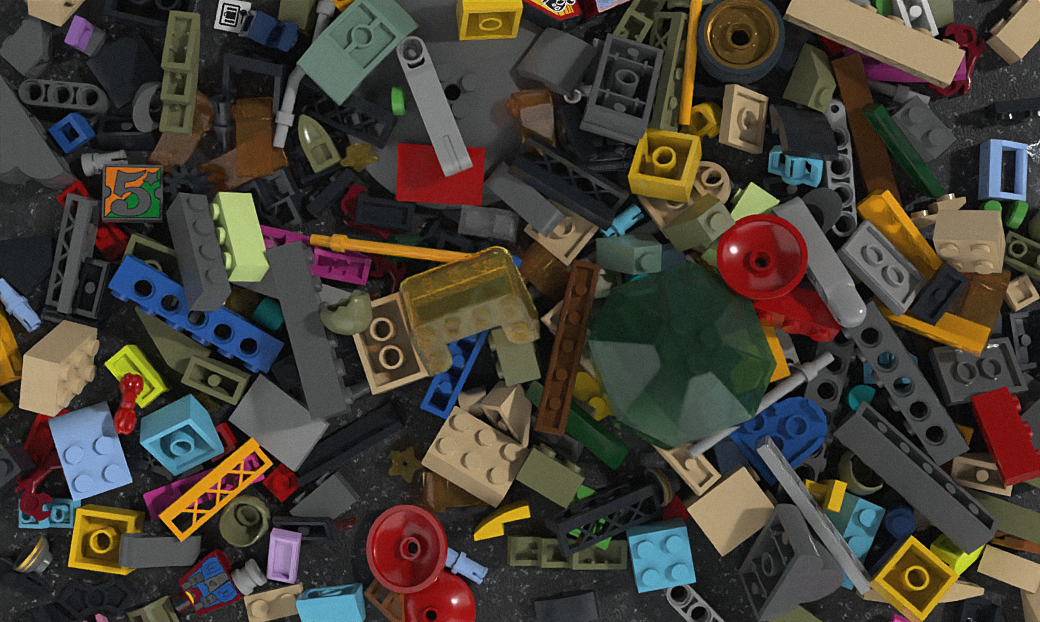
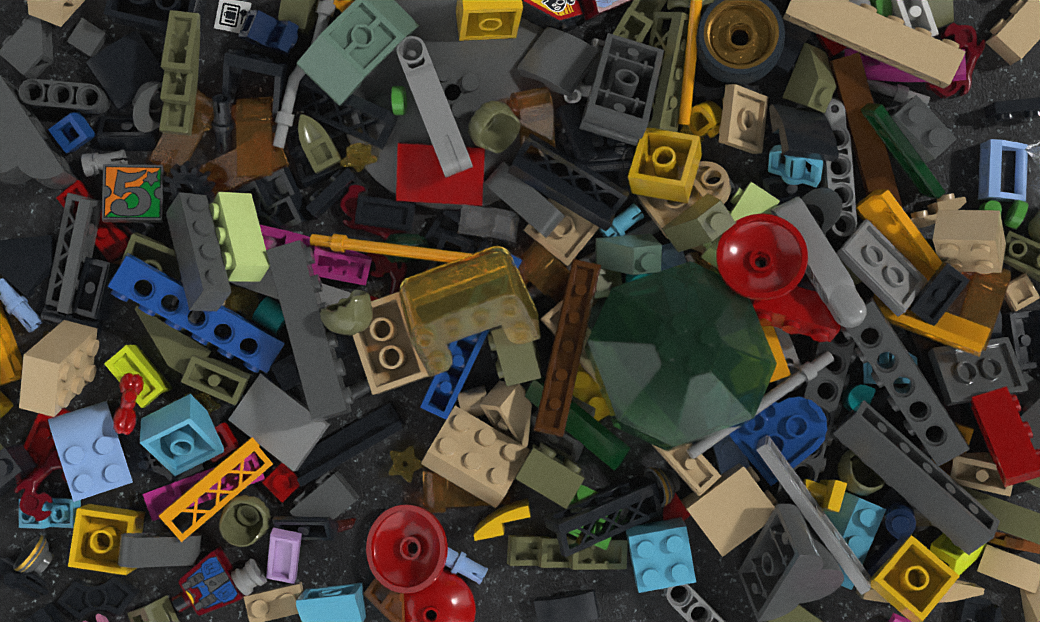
medium lavender tile [64,15,94,52] -> none
none -> olive hair [468,101,521,153]

